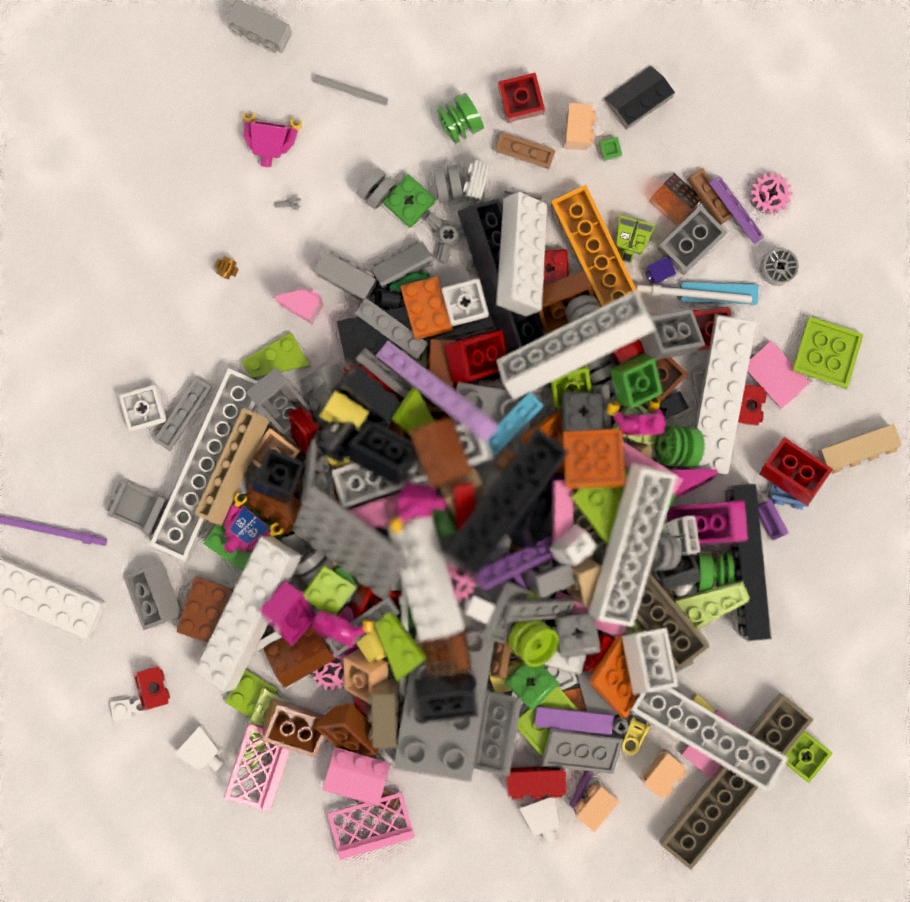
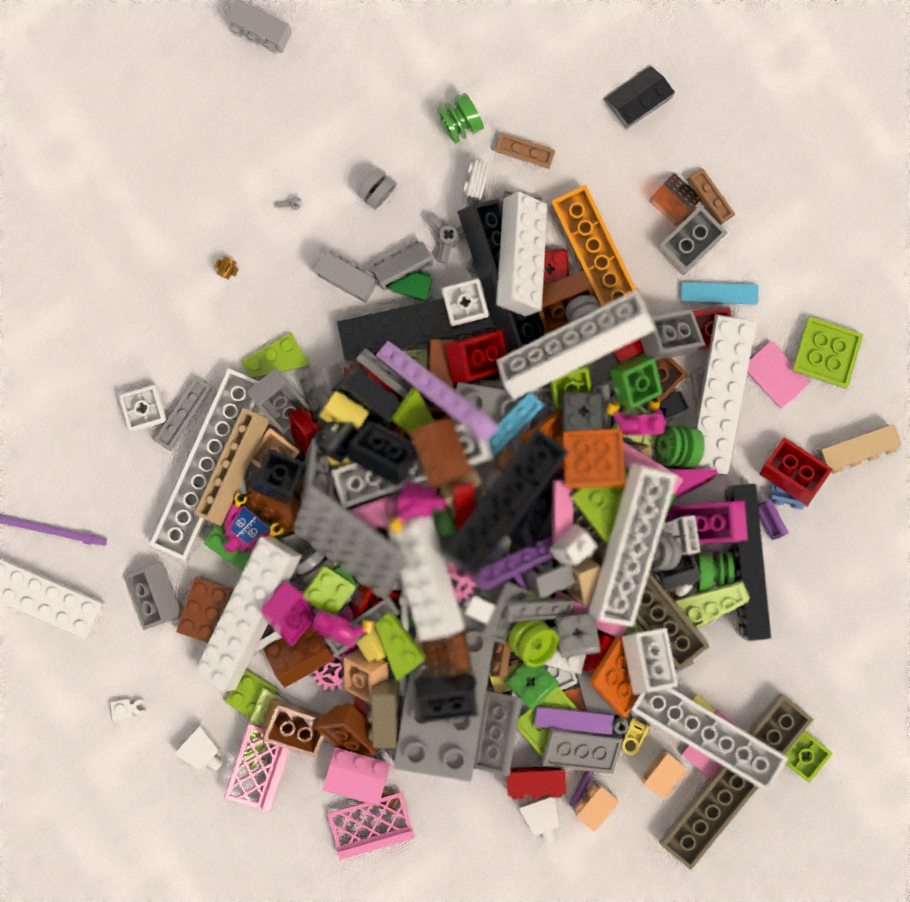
light grey panel [107,481,168,535] -> none
red brick [133,666,170,710] -> none
dark pink torso [243,112,302,167] -> none
bright pink slope [275,289,324,324] -> none
light grey bar [314,75,388,106] -> none
light grey plate [355,298,429,359] -> none
black piece [373,289,400,311] -> none
bright green brick [383,174,435,228] -> none
orange plate [400,276,453,340] -> none
light grey wheel [433,165,463,204] -> none
red brick [498,72,545,123] -> none
light nougat brick [564,103,596,150] -> none
light grey wheel [586,352,619,385] -> none
bright green plate [599,137,622,161] -> none
lime torso [615,215,655,263] -> none
white bar [637,284,752,303] -> none
dark purple brick [645,257,677,284] -> none
medium lavender tile [709,176,765,245] -> none
red brick [738,384,767,426] -> none
bright pink gear [750,172,793,215] -> none
light grey wheel [760,248,799,286] -> none

